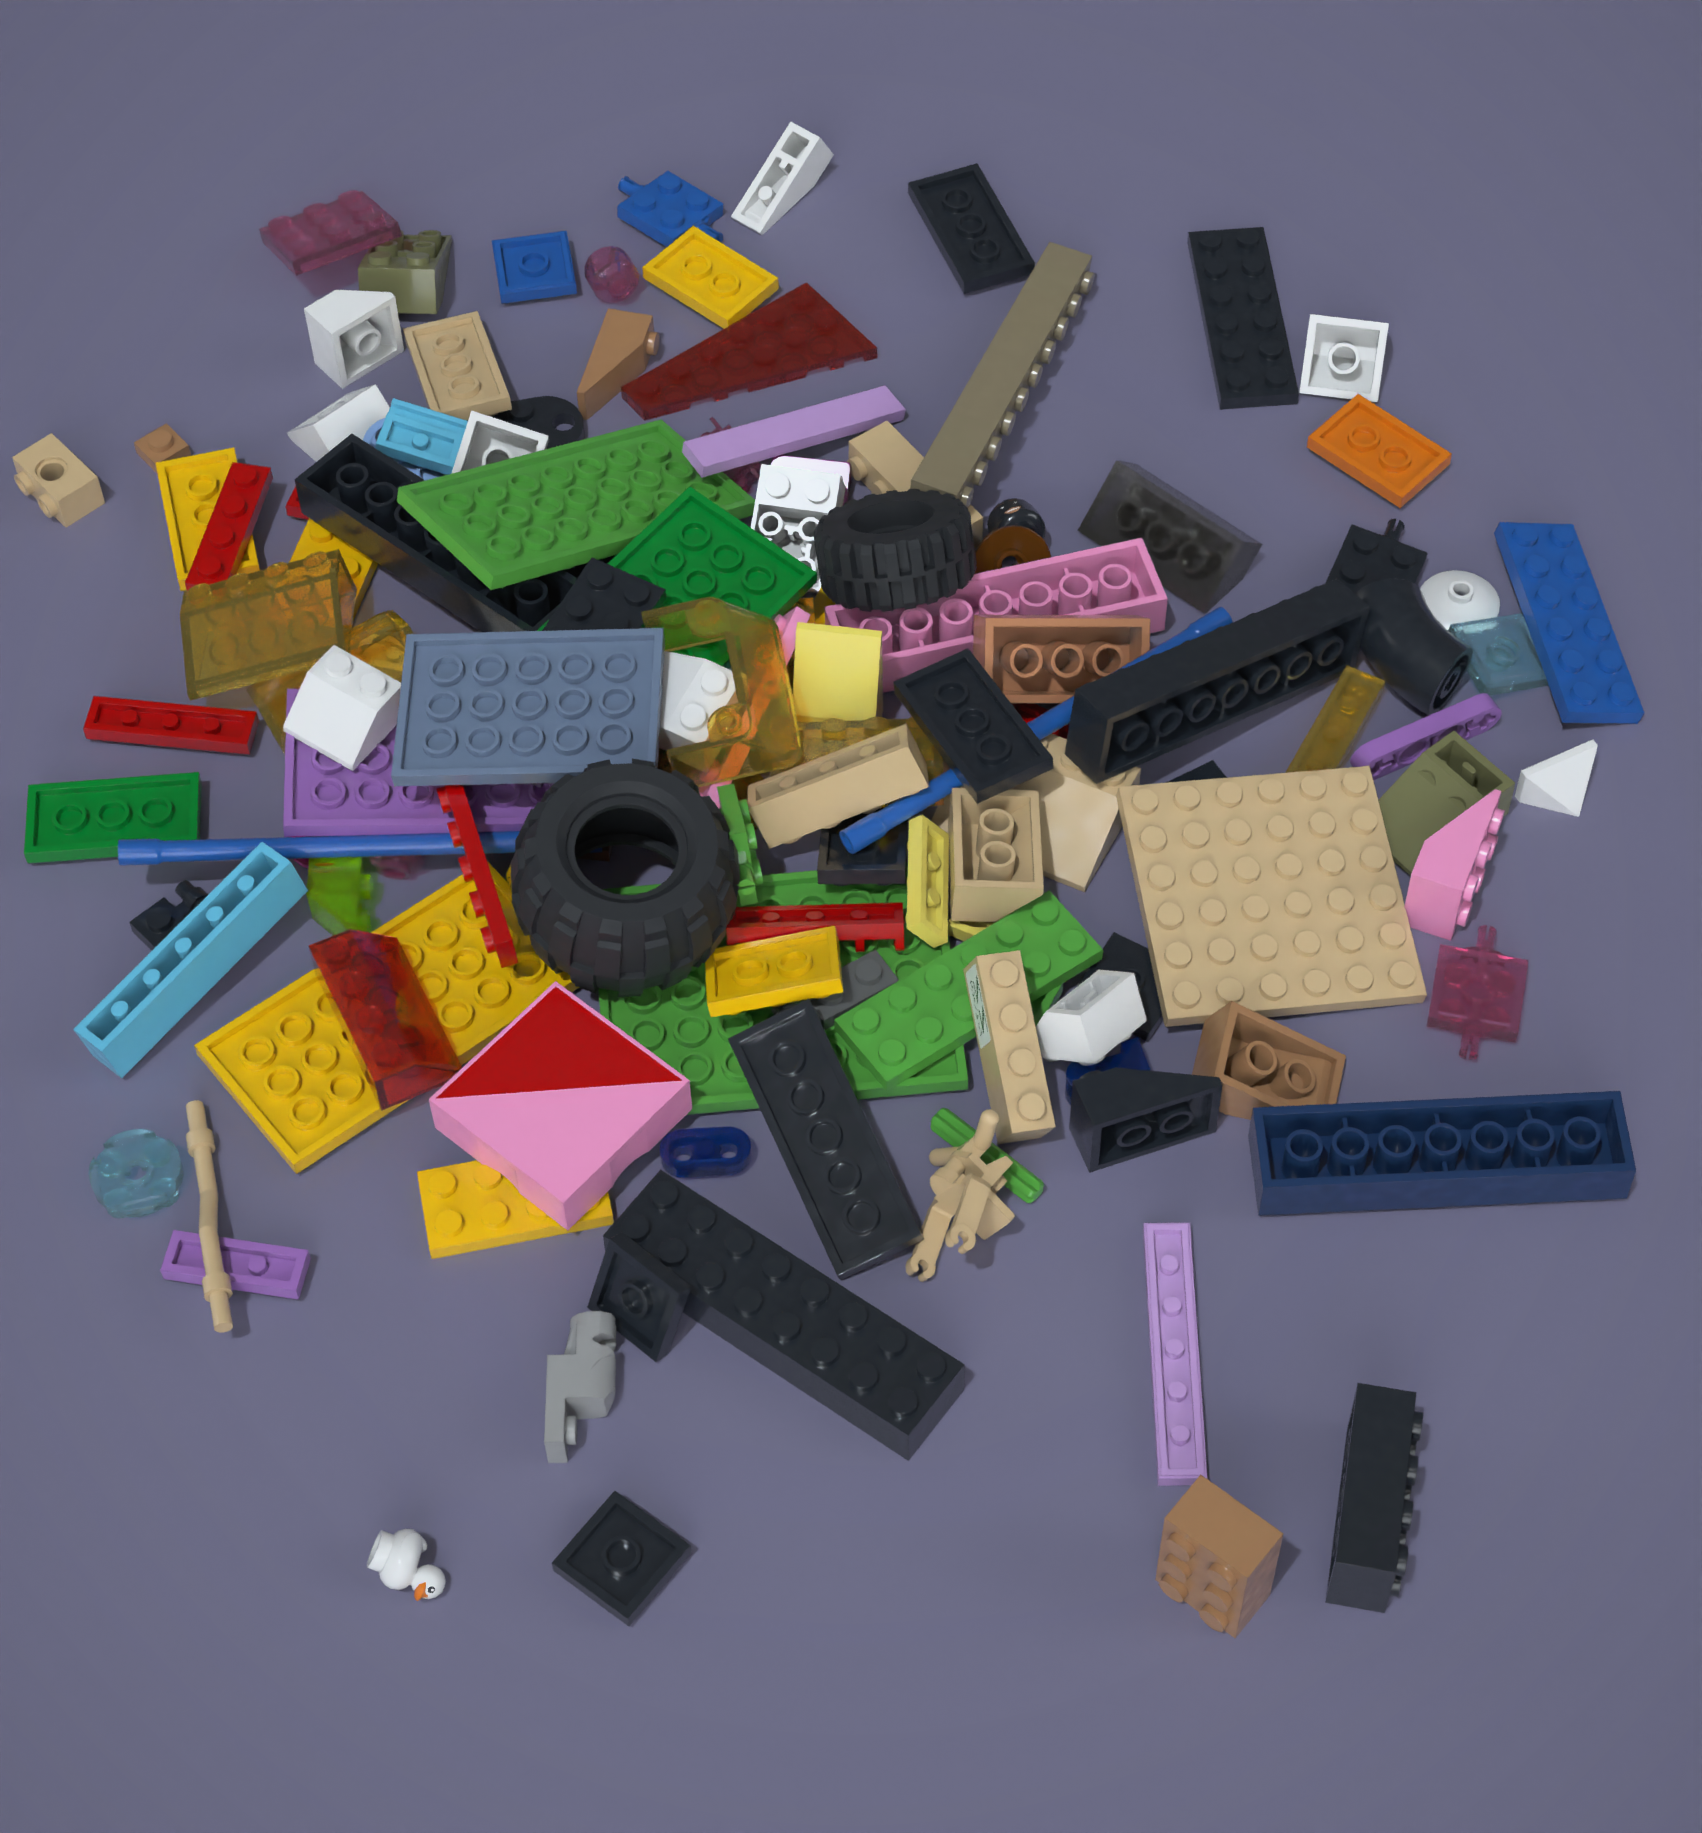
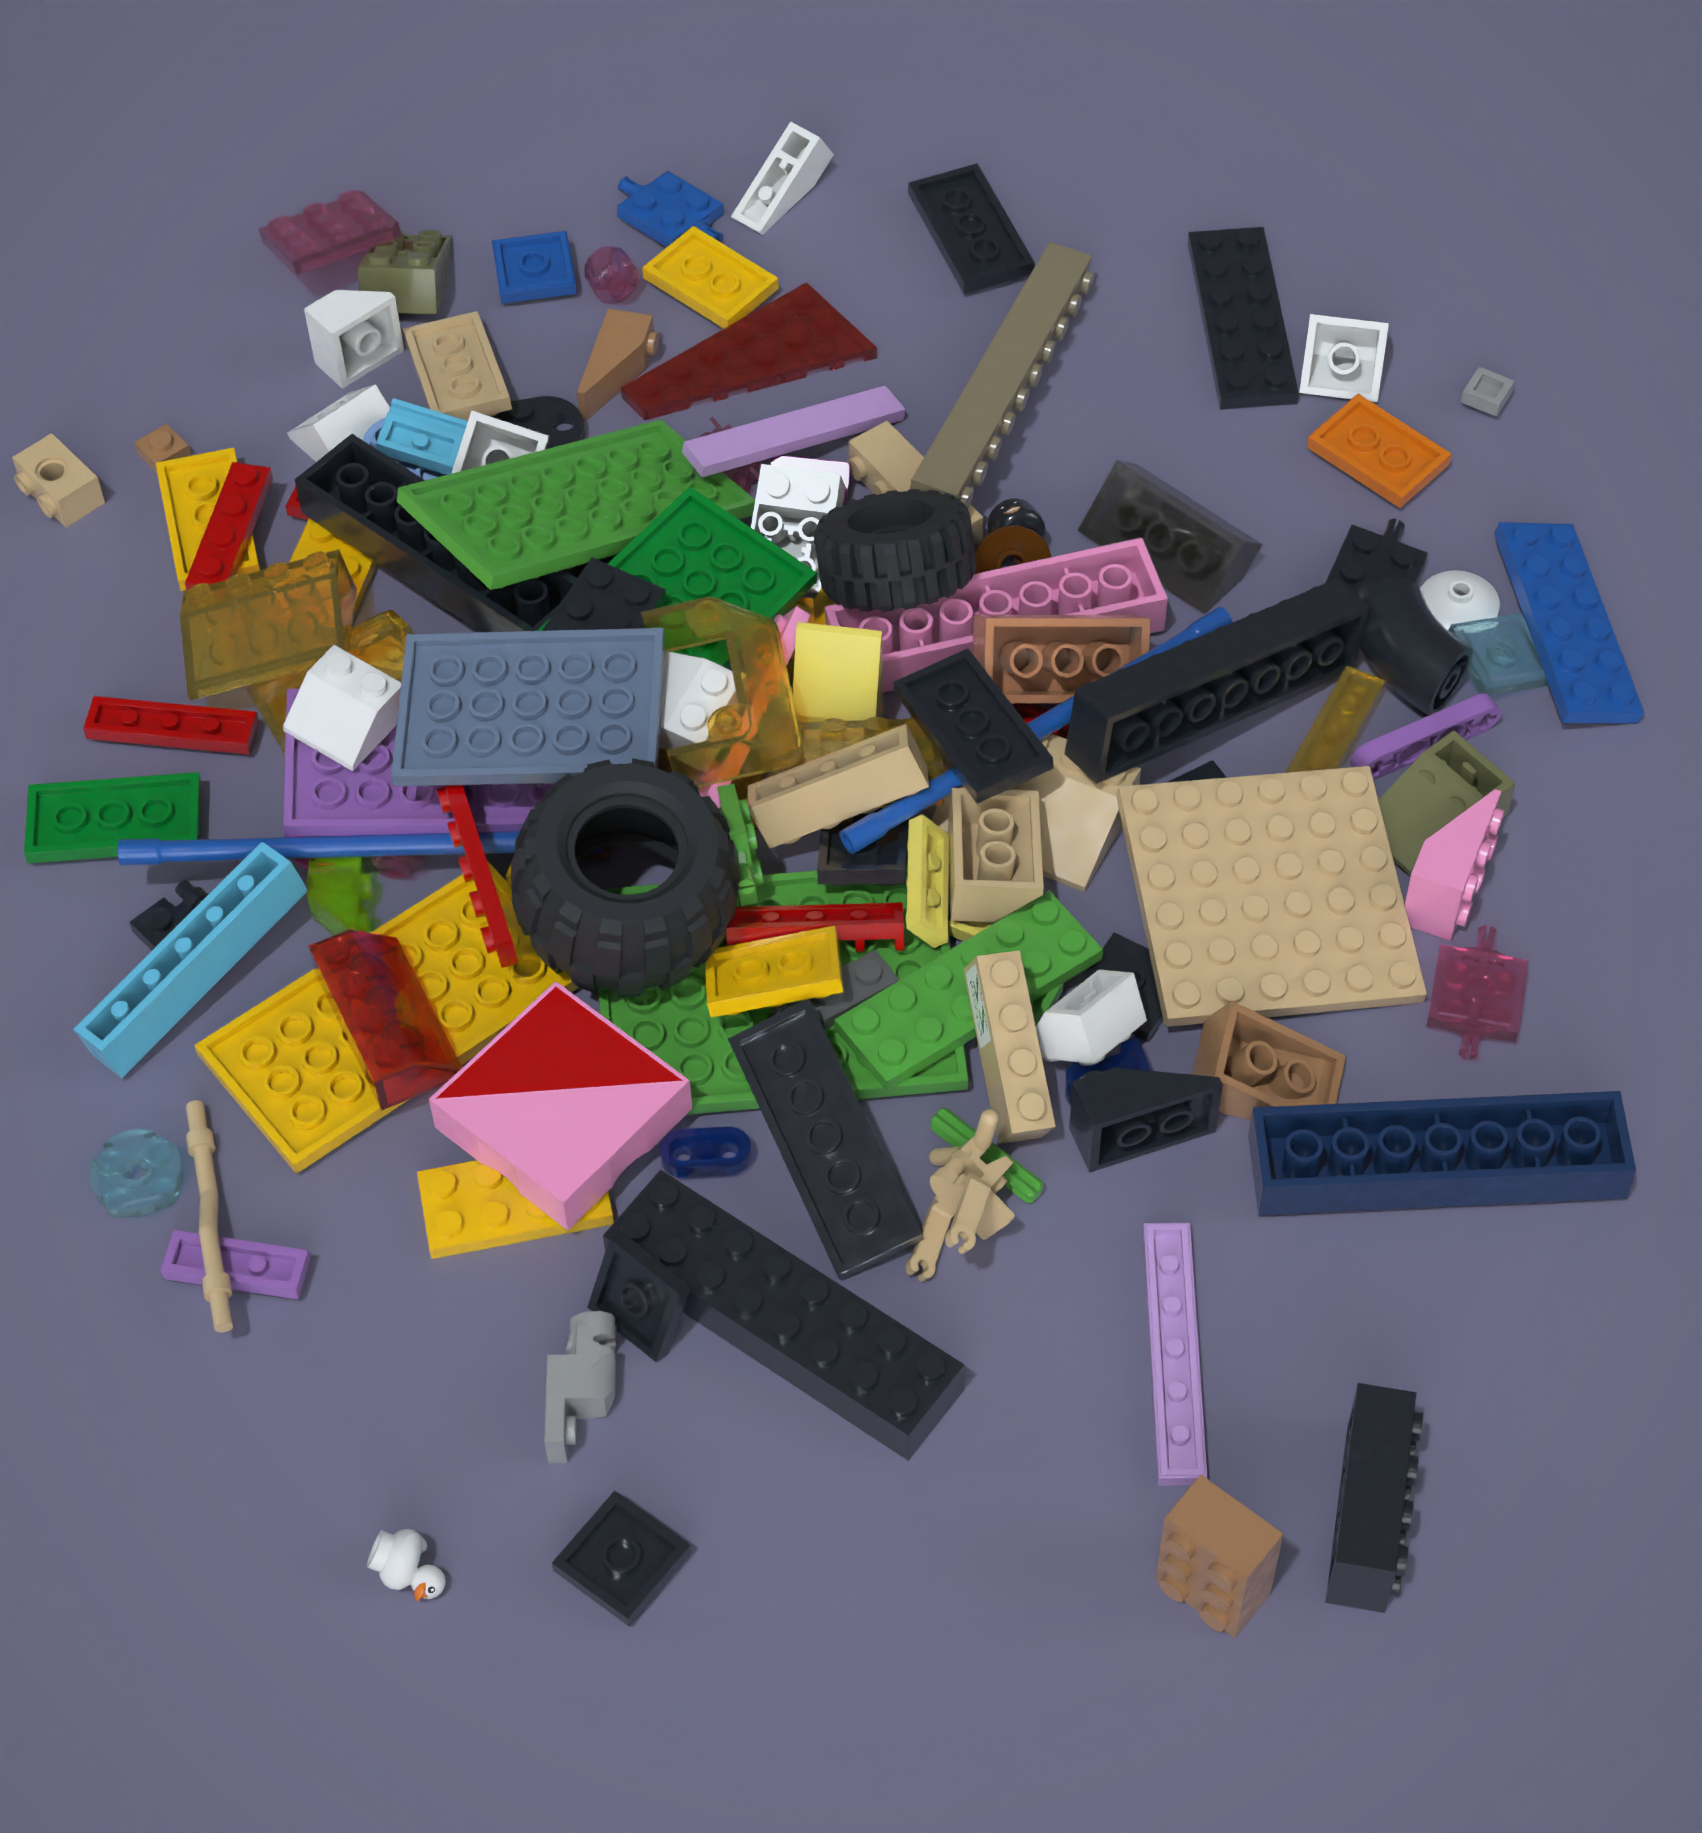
white slope [1515,740,1598,817] -> none
none -> light grey plate [1461,367,1515,417]

